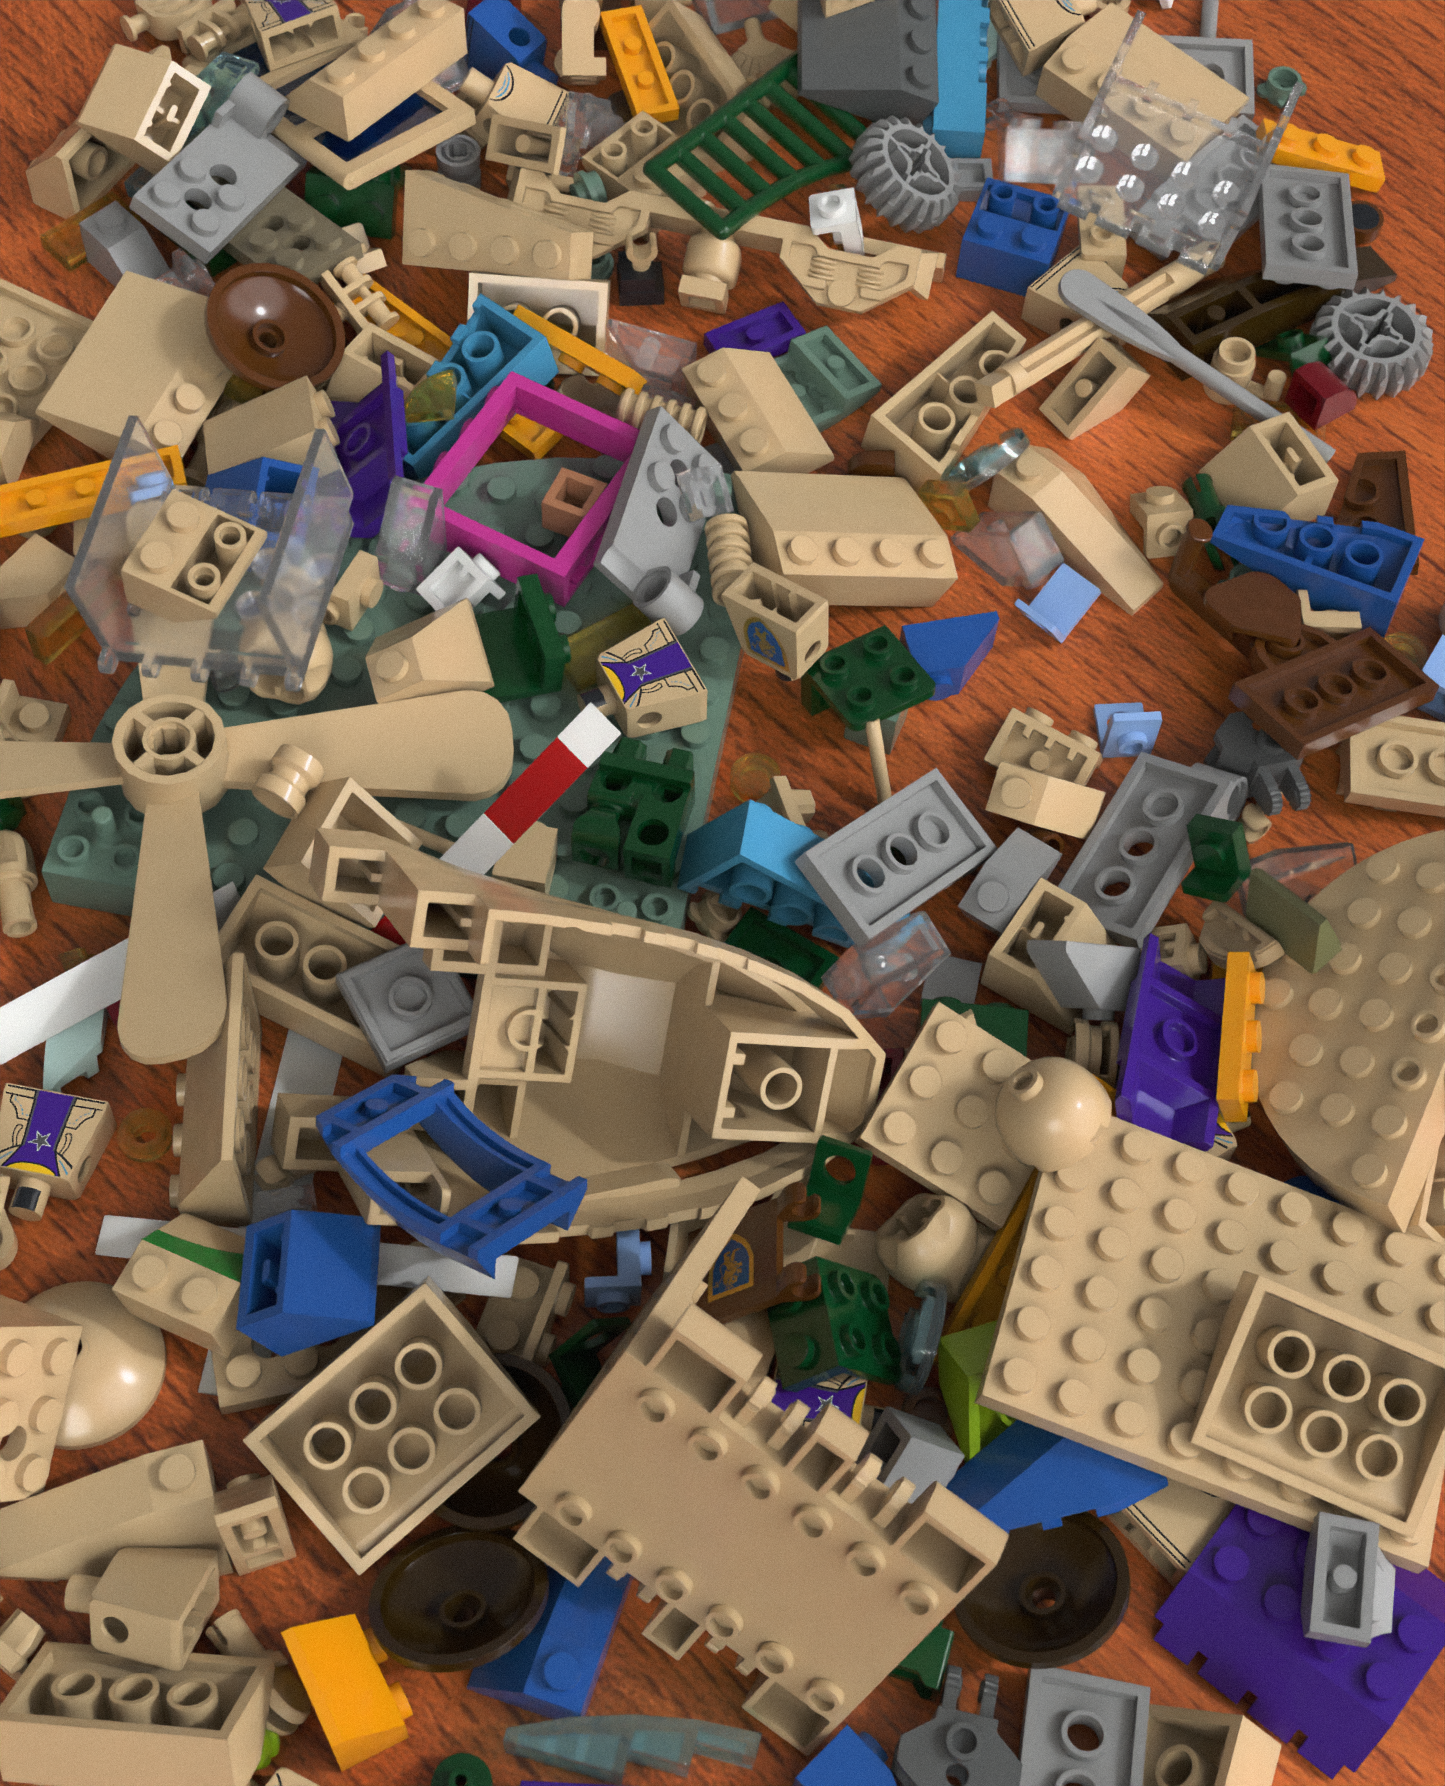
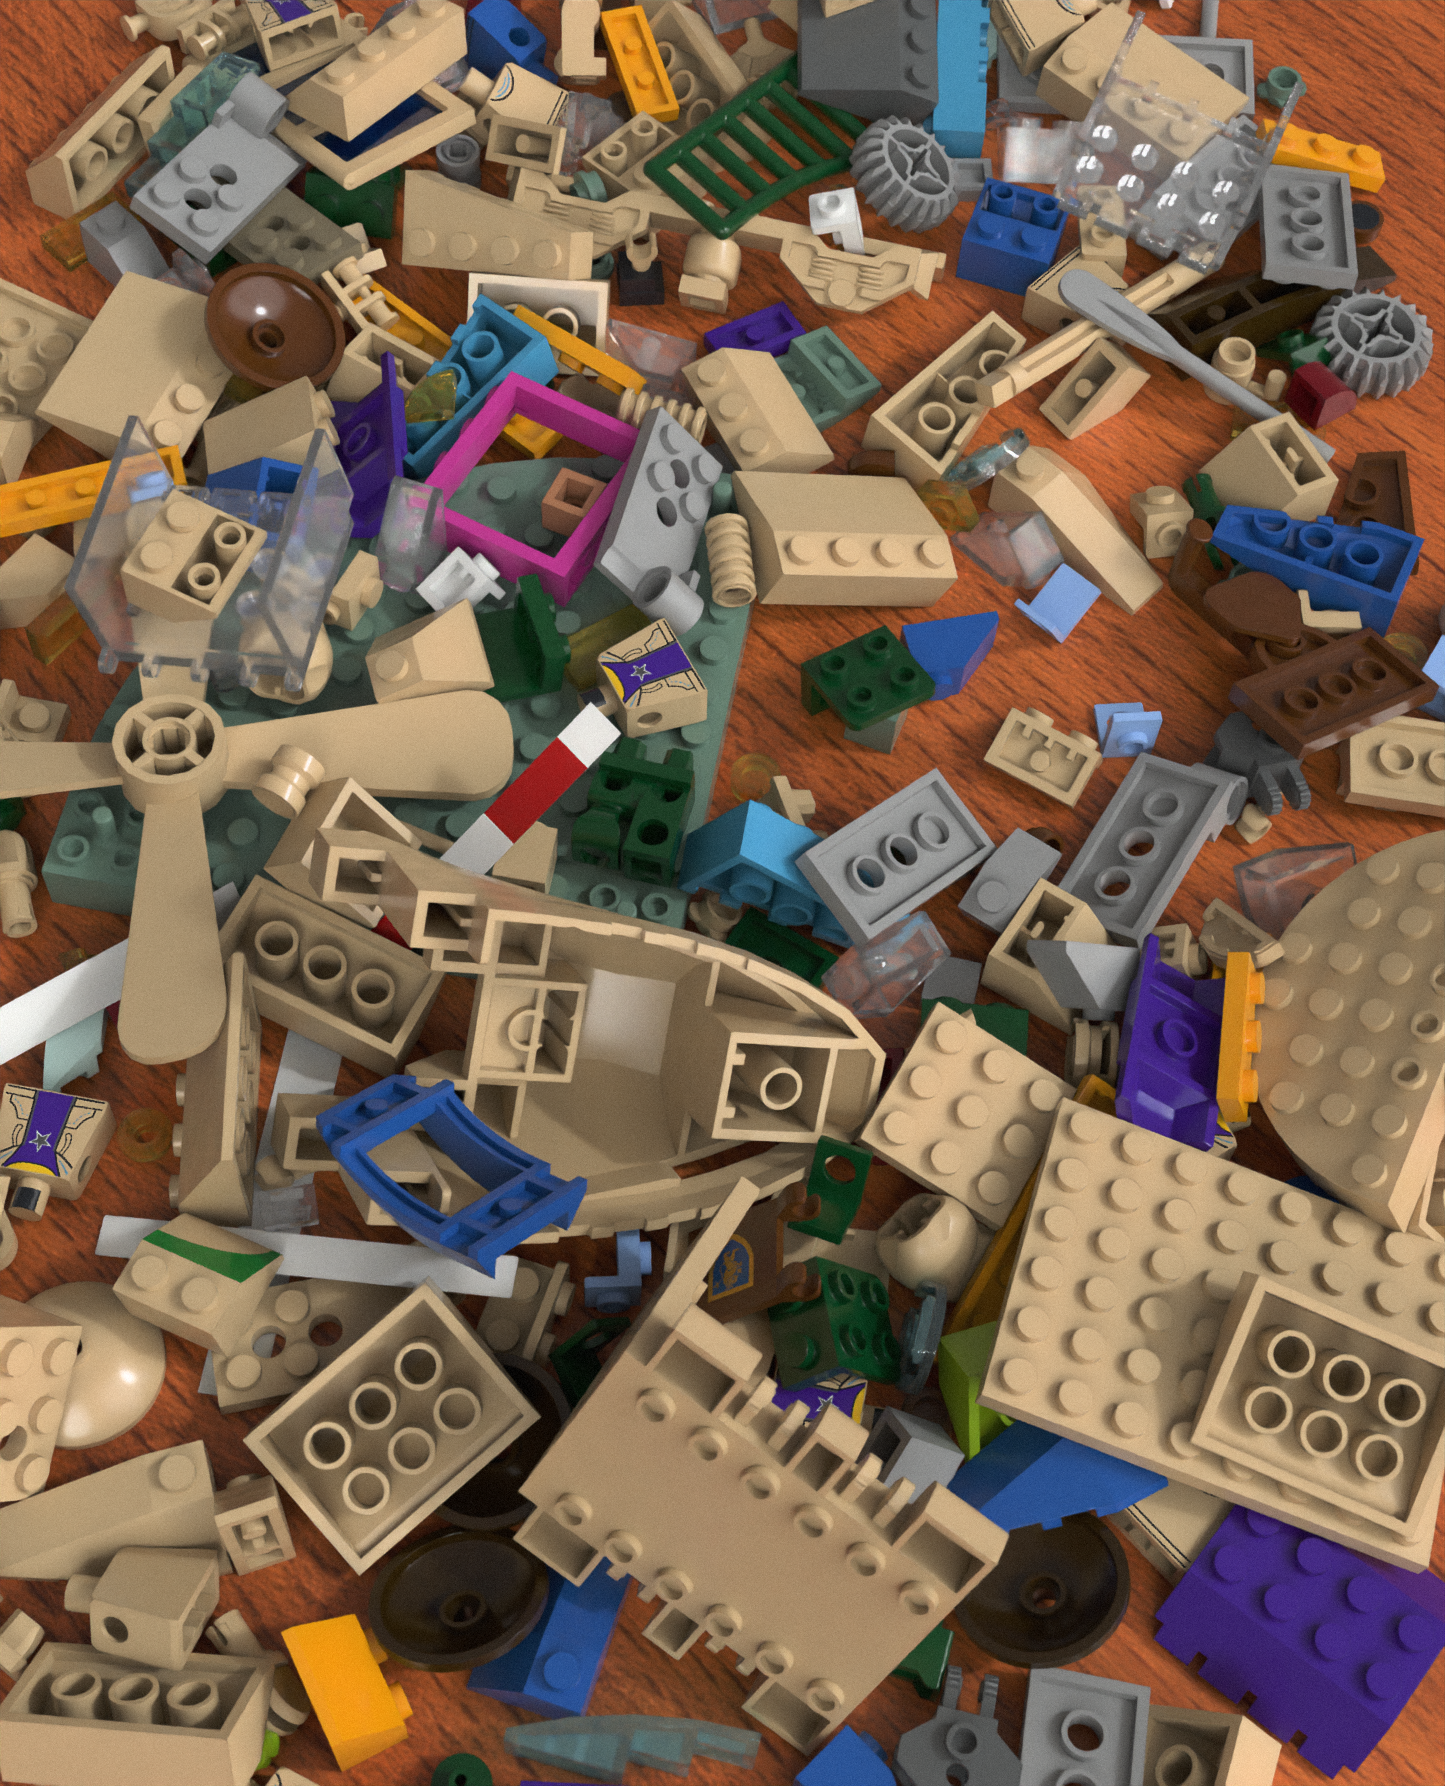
tan slope [75,44,211,174] -> none
blue slope [236,1209,381,1357] -> none
light grey tile [336,943,473,1073] -> none
clear tile [676,463,734,523] -> none
tan torso [721,562,829,681] -> none
tan piece [866,718,892,805] -> none
tan slope [985,761,1106,840] -> none
tan cylinder [995,1056,1112,1173] -> none
dark green bracket [1181,814,1252,902] -> none
olive slope [1246,867,1342,974] -> none
light grey slope [1301,1511,1396,1648] -> none

